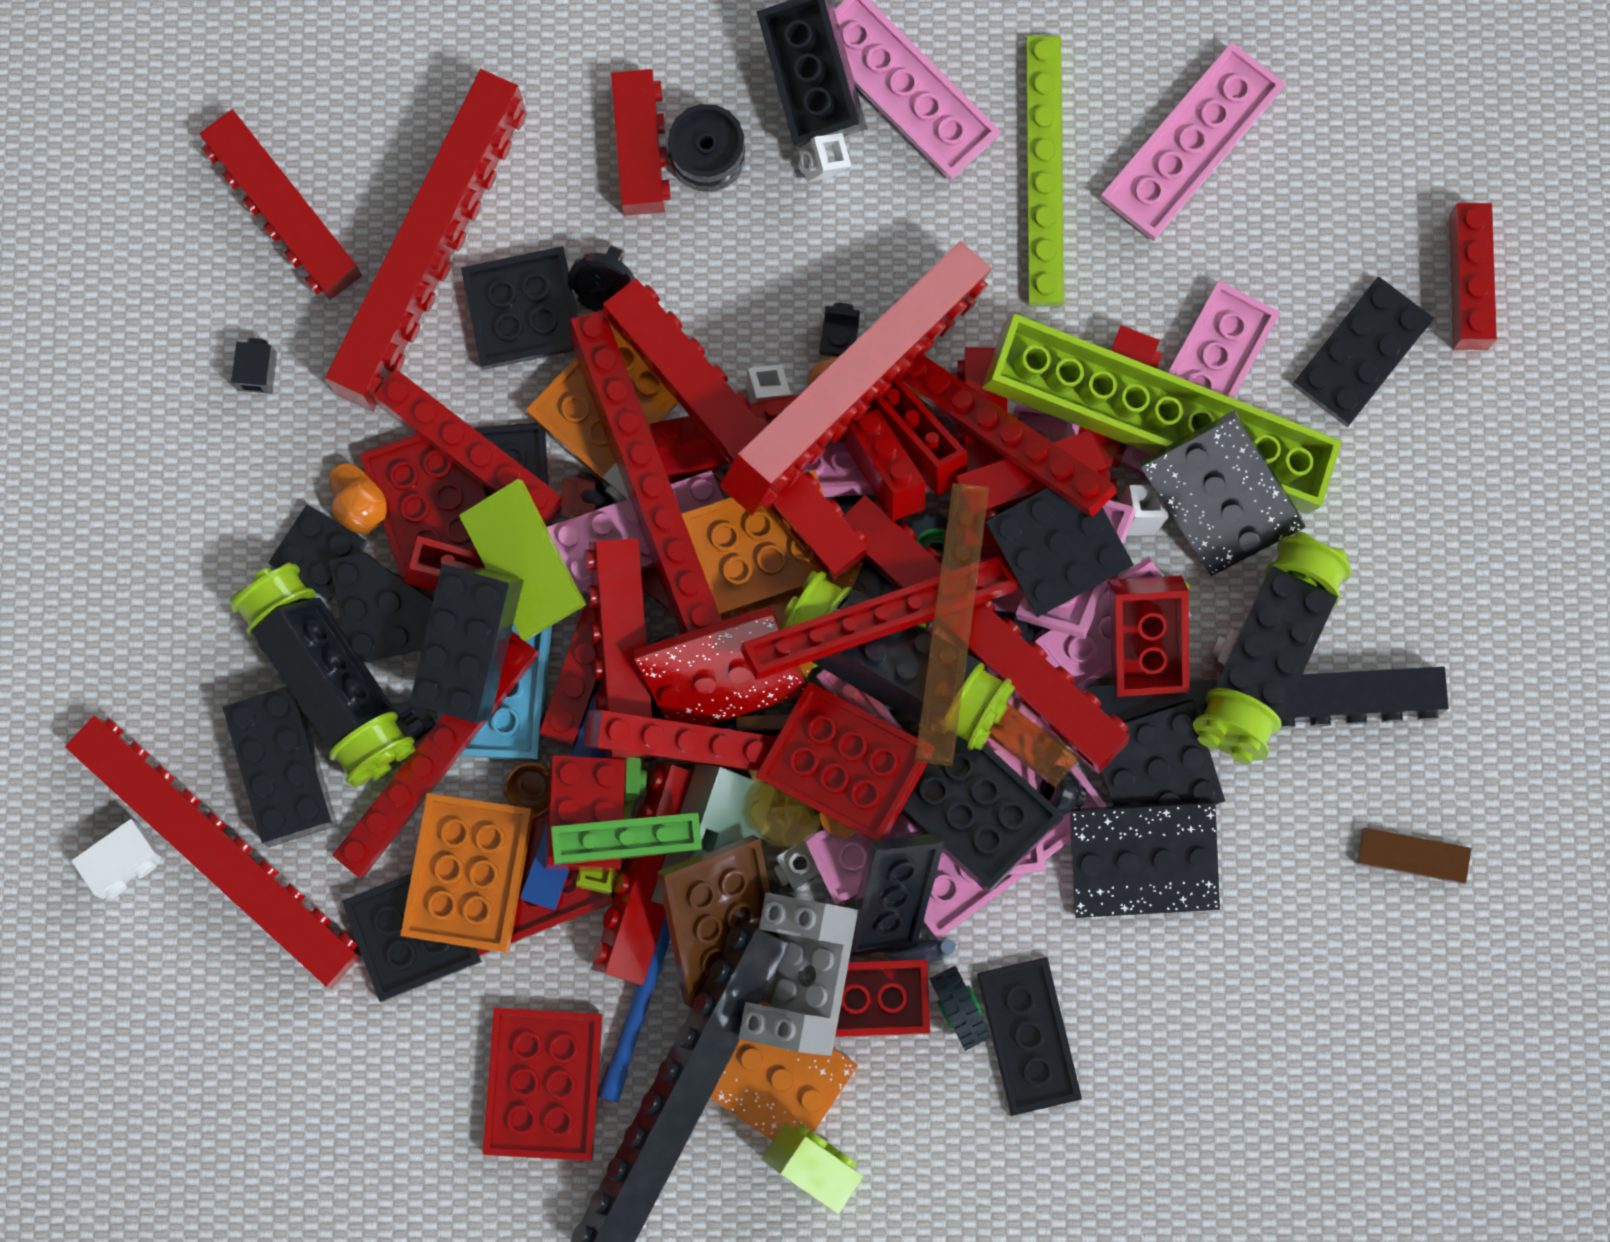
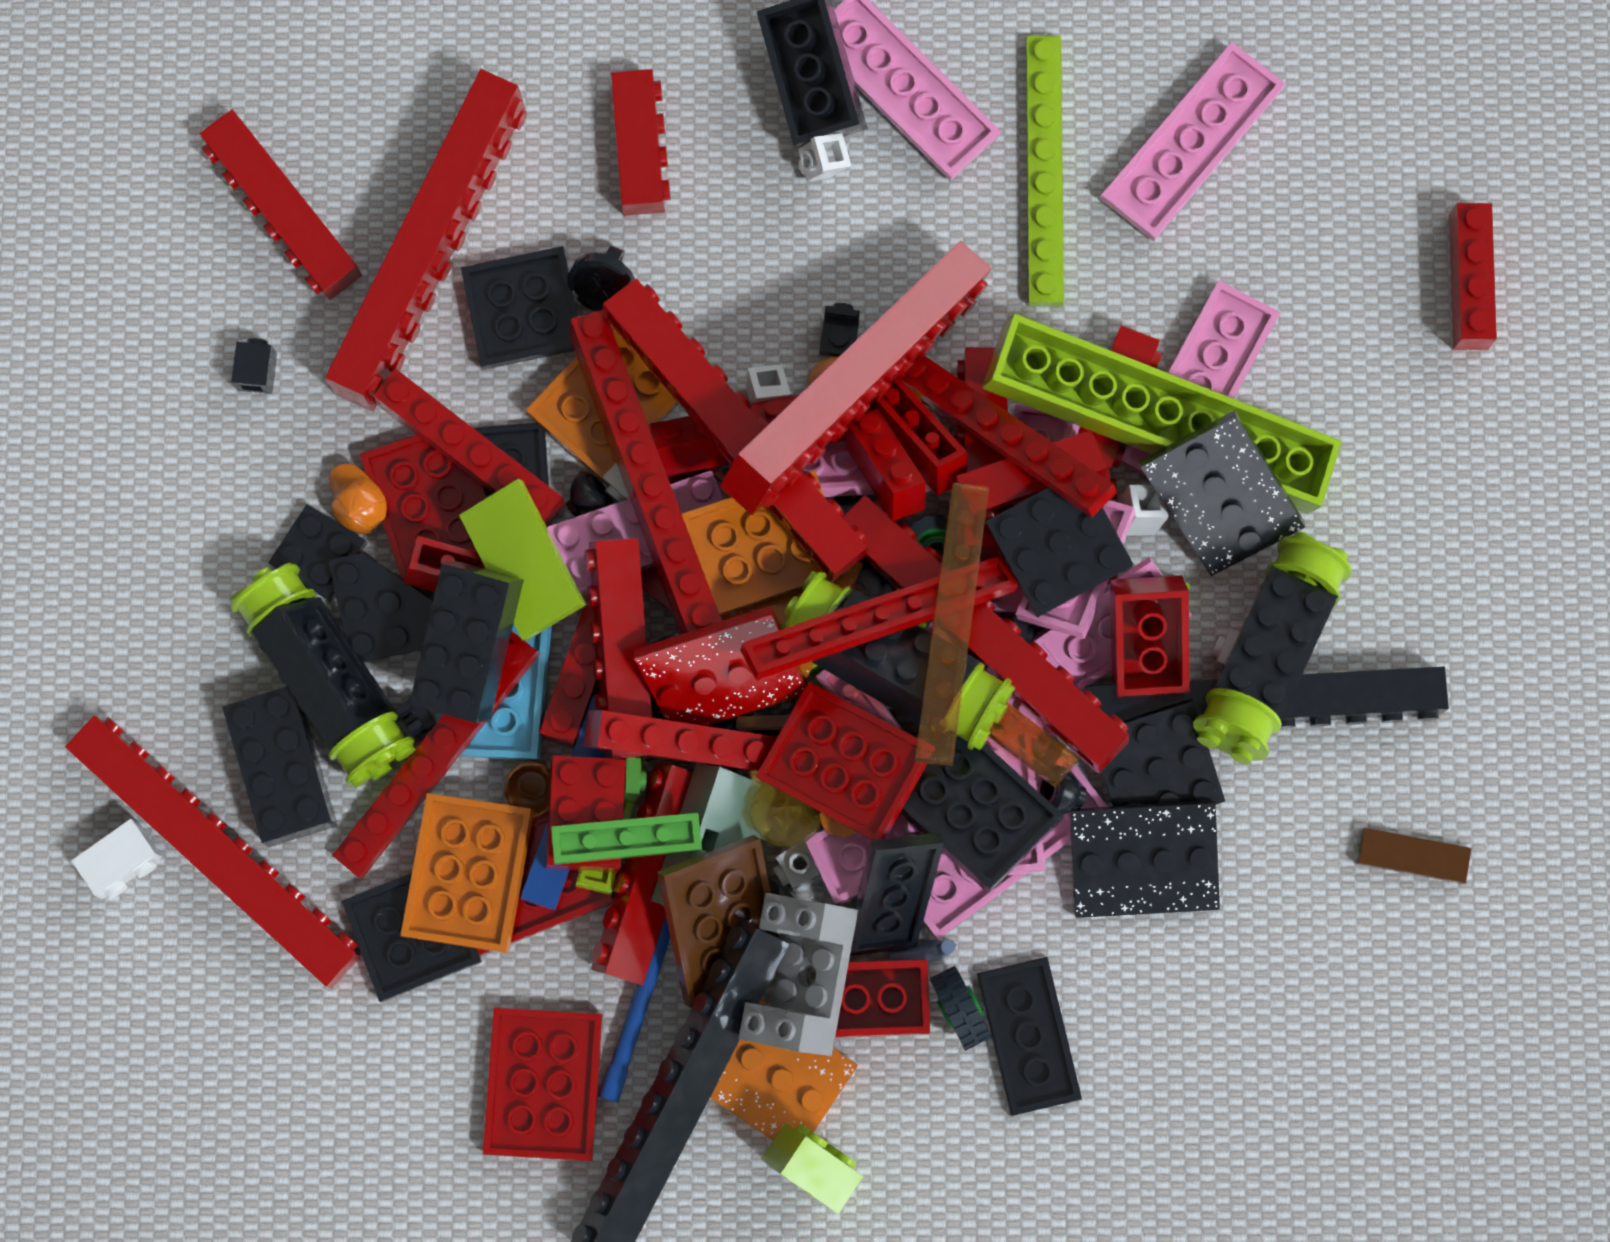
clear red tile [562,477,596,516] -> none
black wheel [668,104,746,192] -> none
black plate [1292,276,1434,428] -> none

